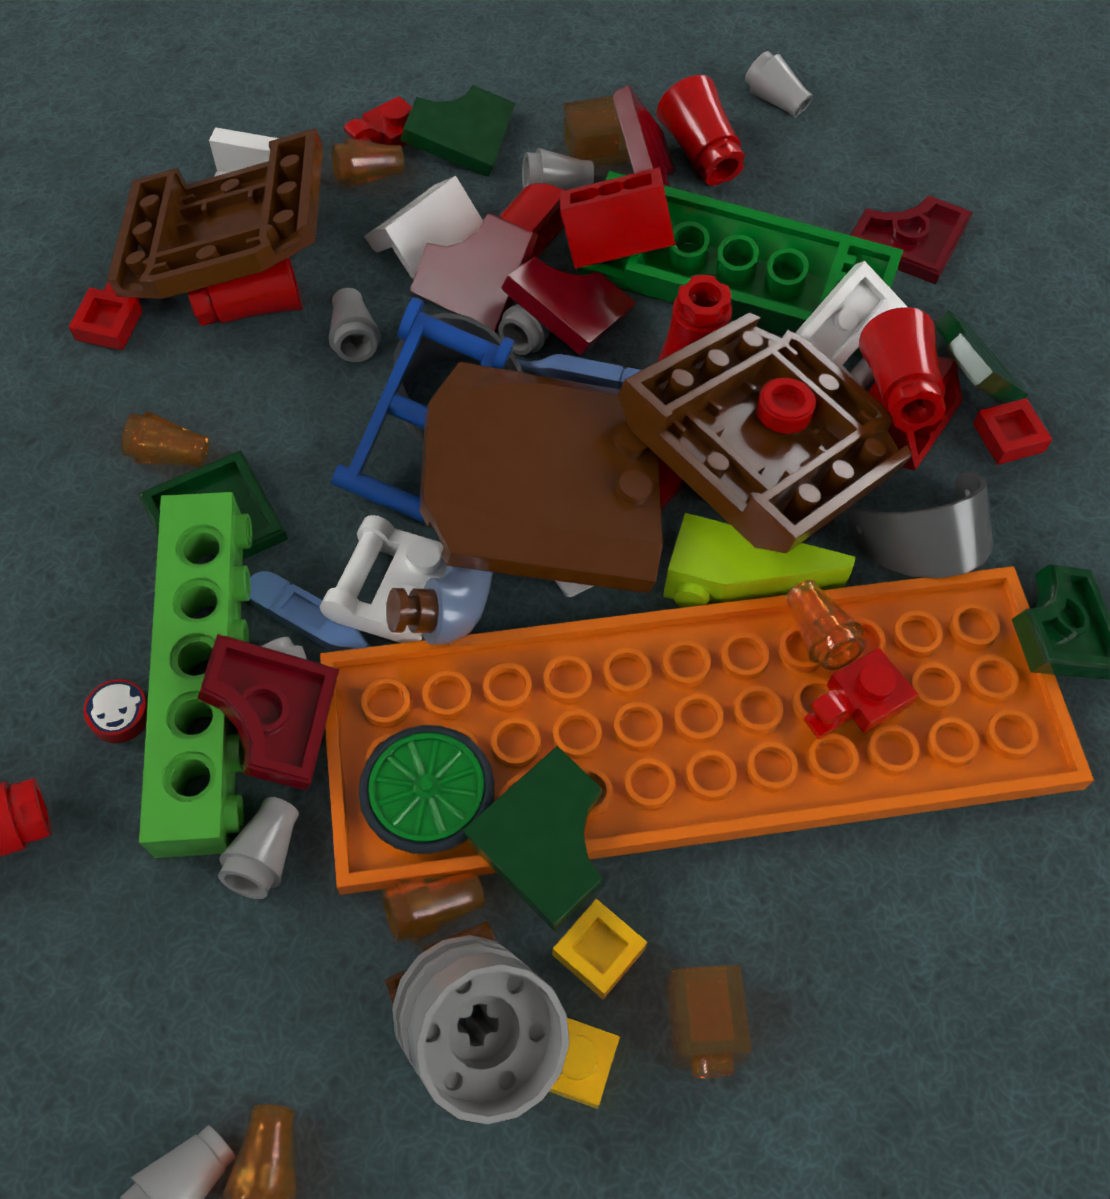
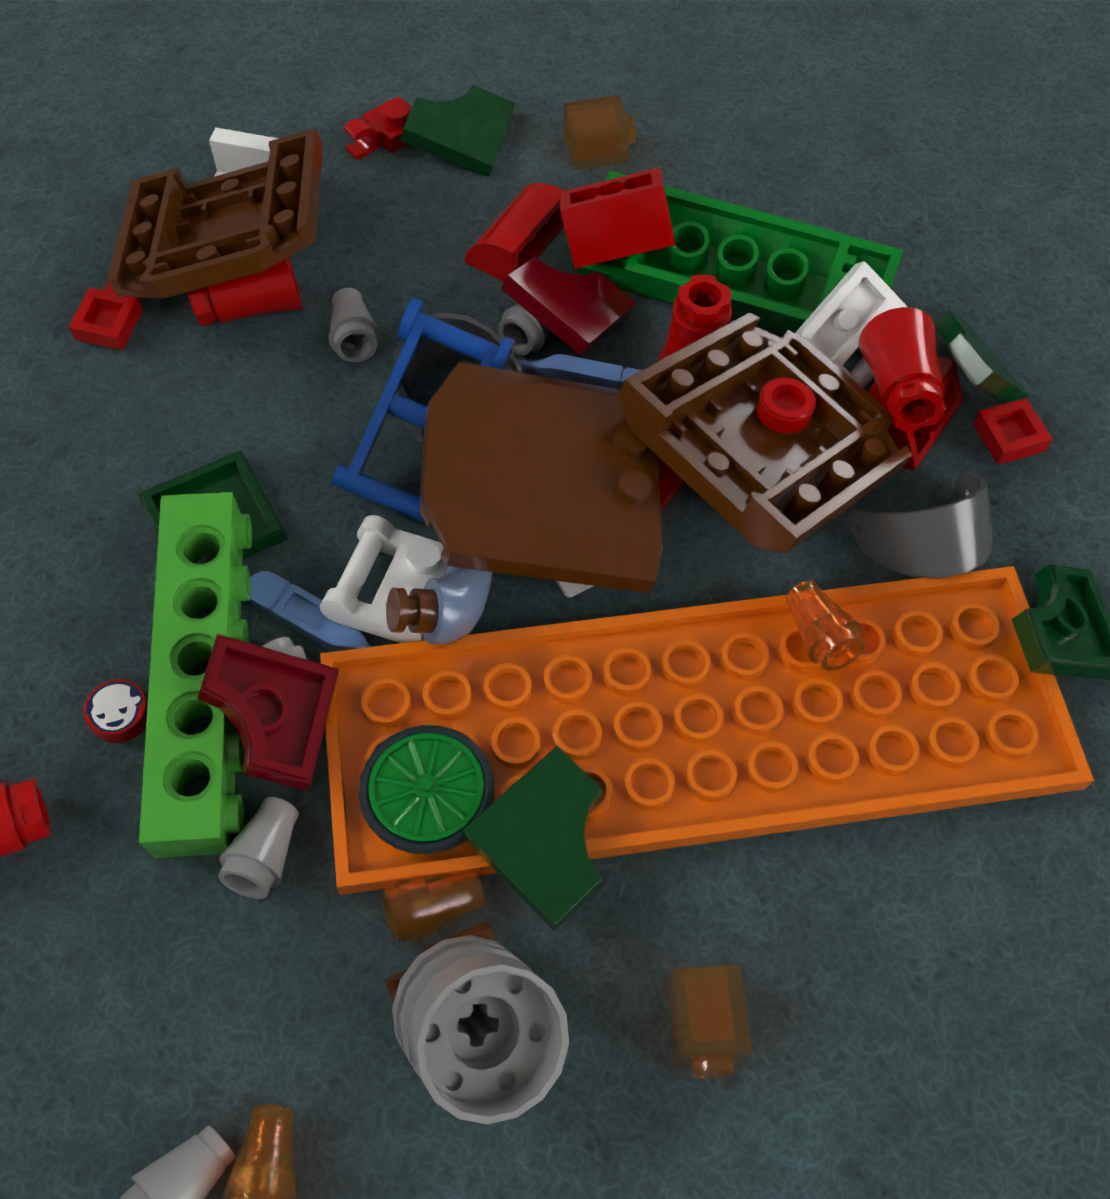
clear orange cone [122,411,210,468] -> none
clear orange cone [331,138,404,188] -> none
white panel [364,176,483,279] -> none
tile [410,213,539,332] -> none
light grey cone [522,148,594,191] -> none
yellow plate [549,1018,620,1109] -> none
yellow plate [552,899,648,1000] -> none
dark red tile [613,85,675,186] -> none
red plant [656,75,745,186] -> none
lime slope [663,513,856,608] -> none
light grey cone [744,51,813,118] -> none
red plate [803,647,919,739] -> none
dark red tile [850,195,973,285] -> none

